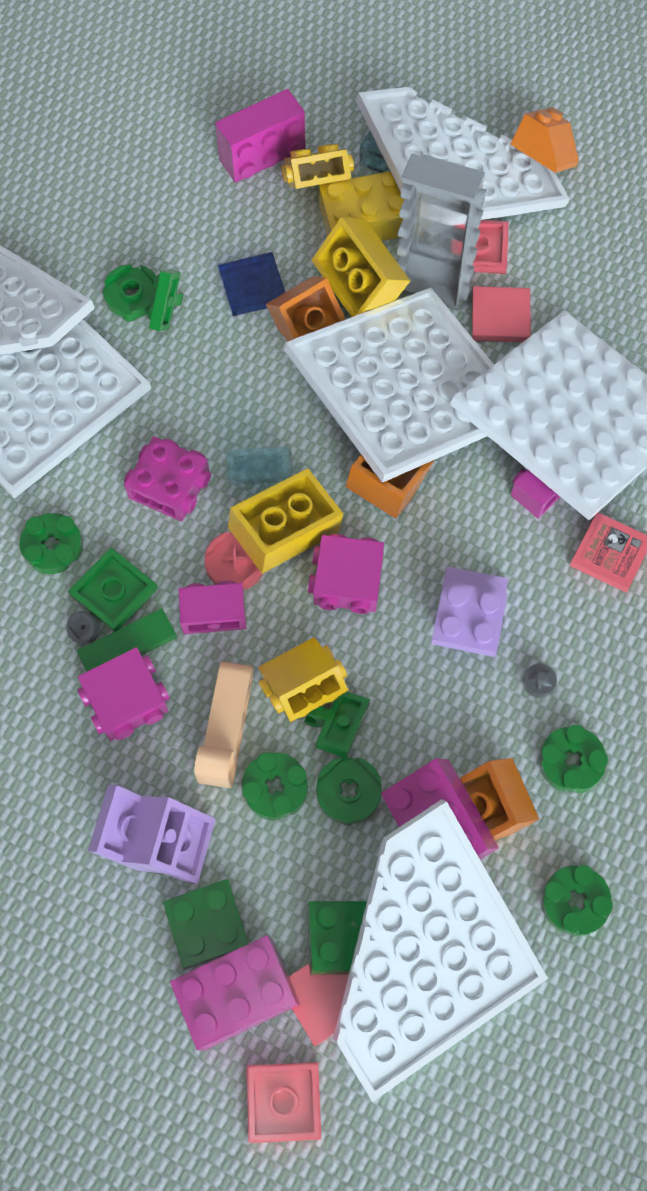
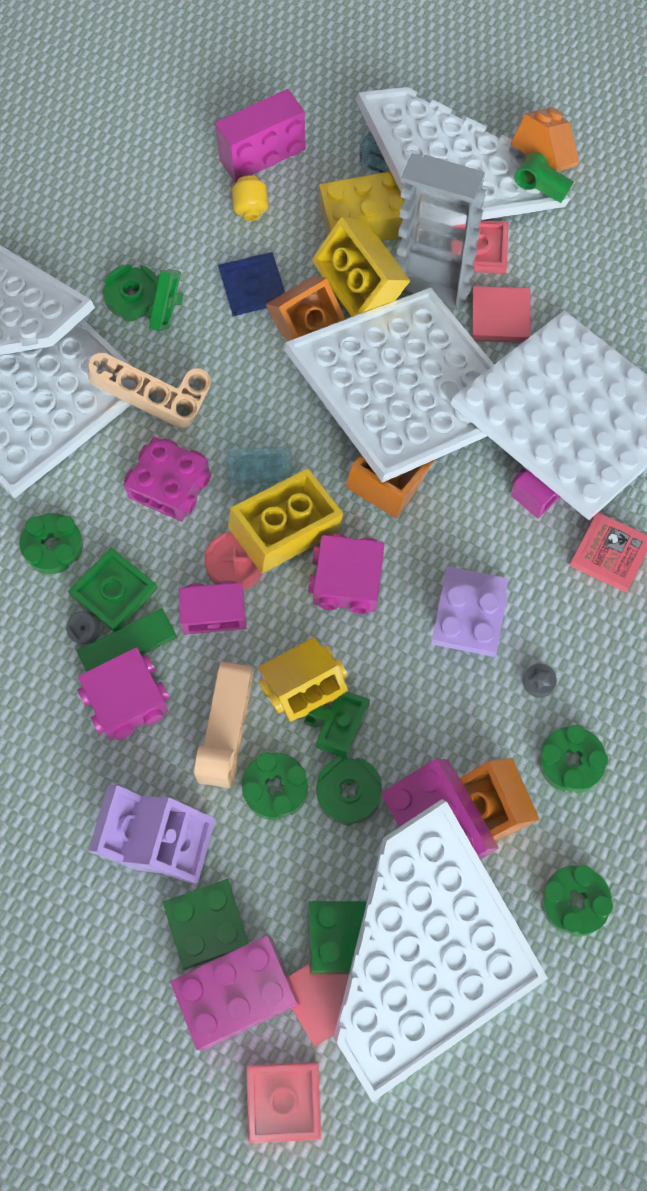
yellow brick [281,144,354,189] -> none
none -> light nougat beam [87,353,211,428]
none -> yellow head [231,176,269,221]
none -> green piece [514,152,574,203]

